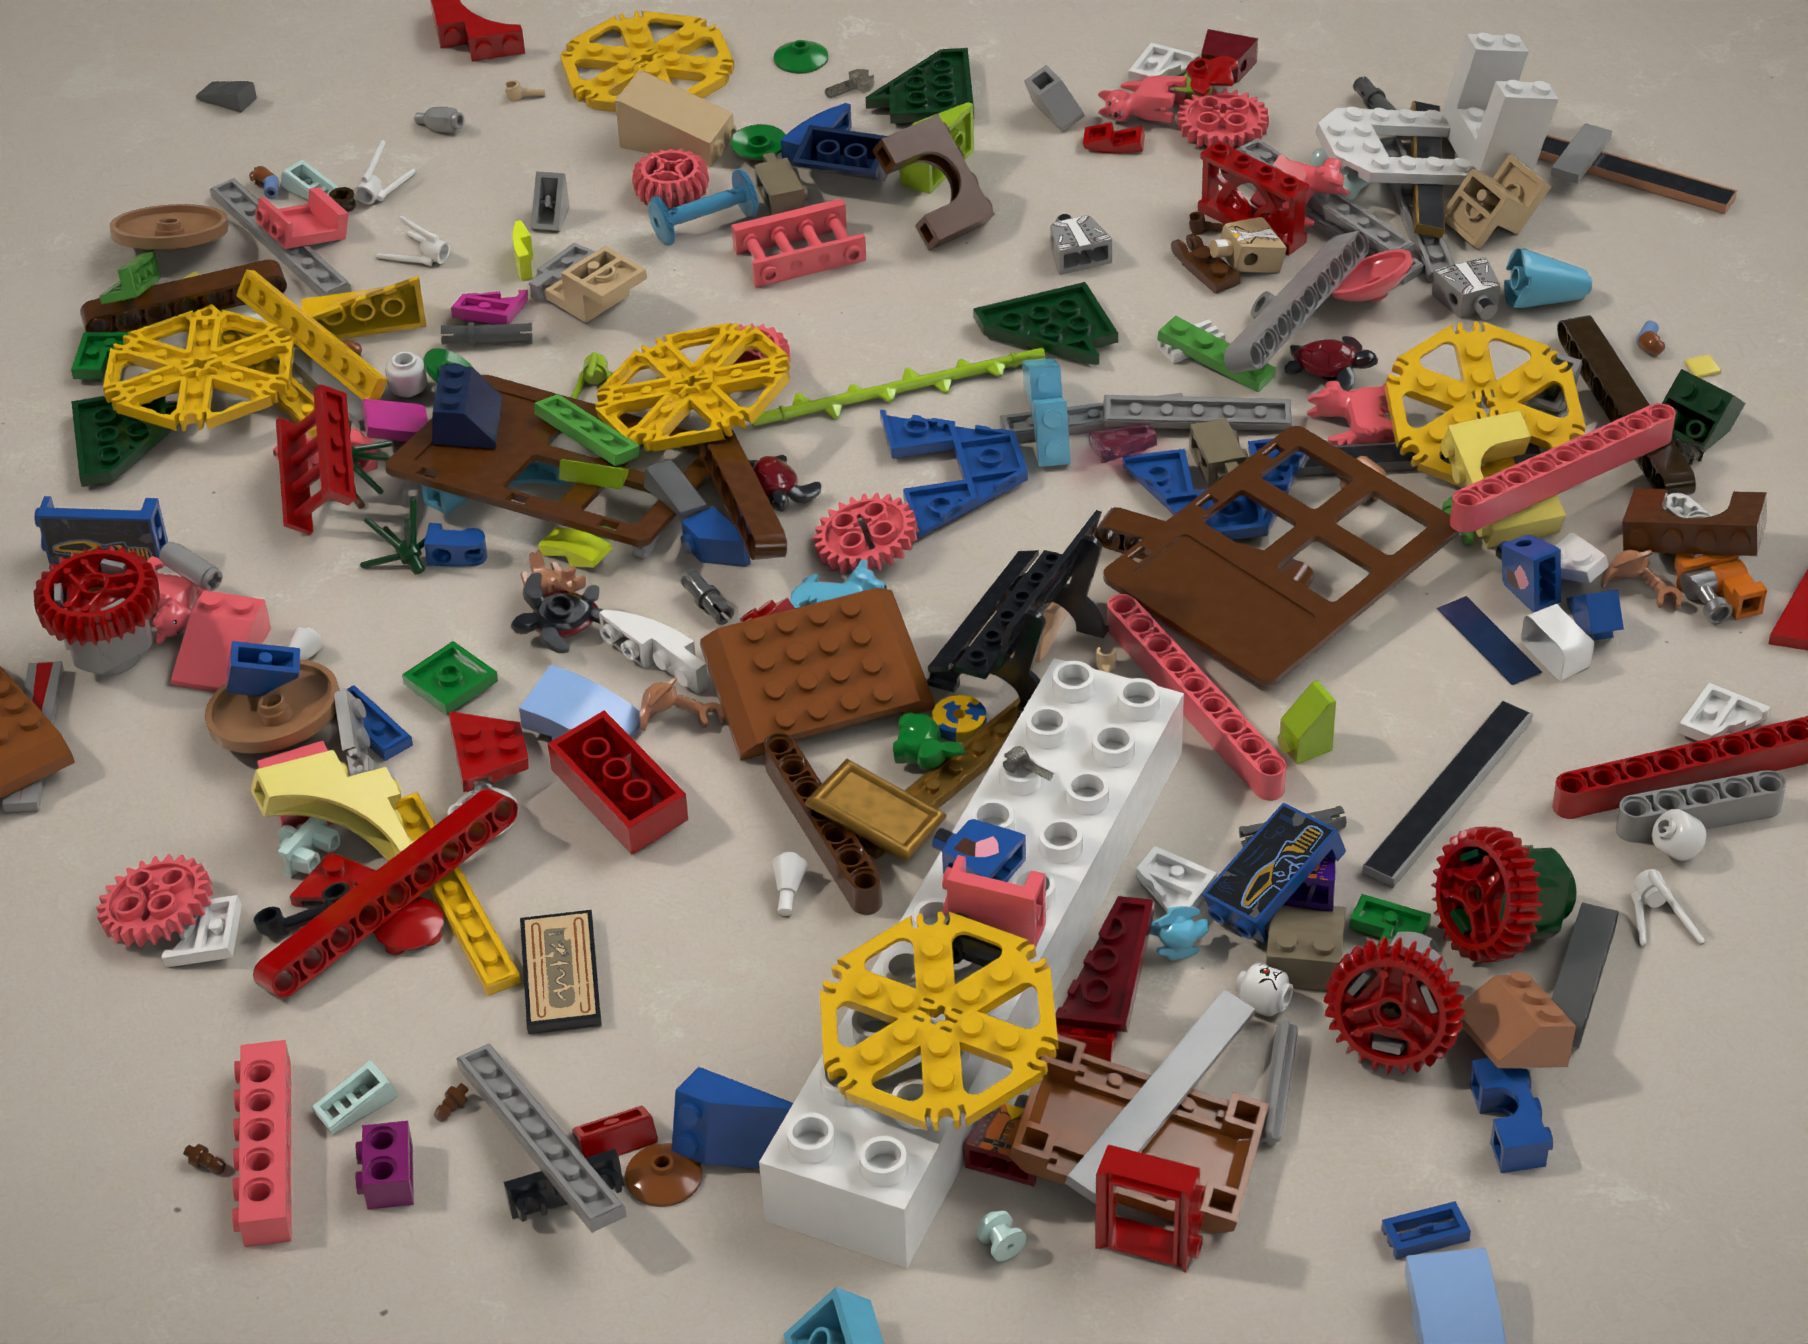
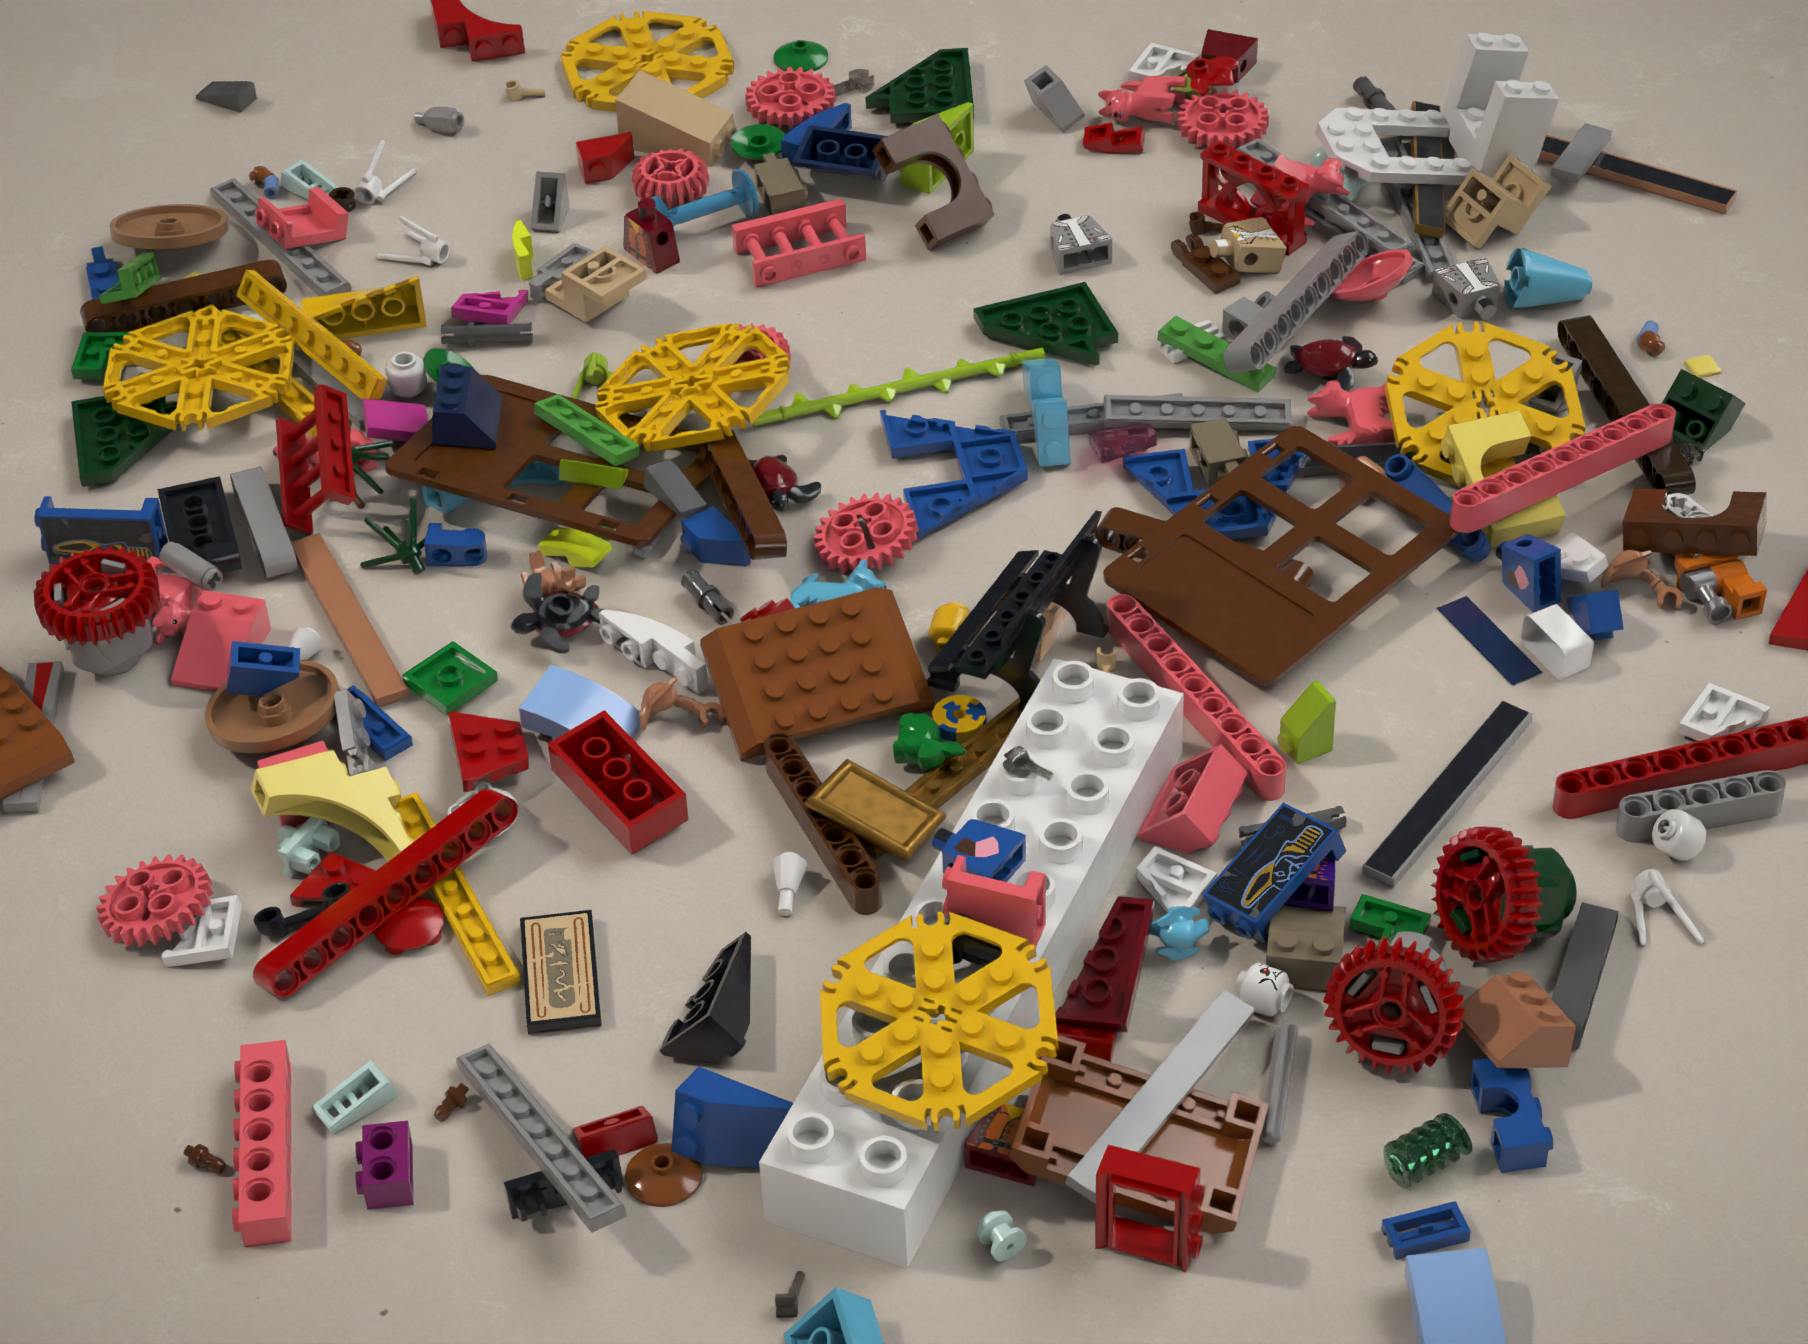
none -> blue hinge [86,246,119,300]
none -> black hinge [157,476,243,573]
none -> light grey beam [230,466,298,578]
none -> nougat tile [291,533,409,707]
none -> red slope [576,132,634,184]
none -> dark red torso [623,198,680,274]
none -> black wedge [659,932,751,1063]
none -> coral gear [745,67,836,129]
none -> clear smoke hand [775,1271,806,1318]
none -> yellow head [928,602,970,651]
none -> coral slope [1137,744,1248,854]
none -> light grey brick [1222,297,1264,340]
none -> clear green piece [1383,1113,1472,1188]
none -> blue piece [1385,454,1490,562]

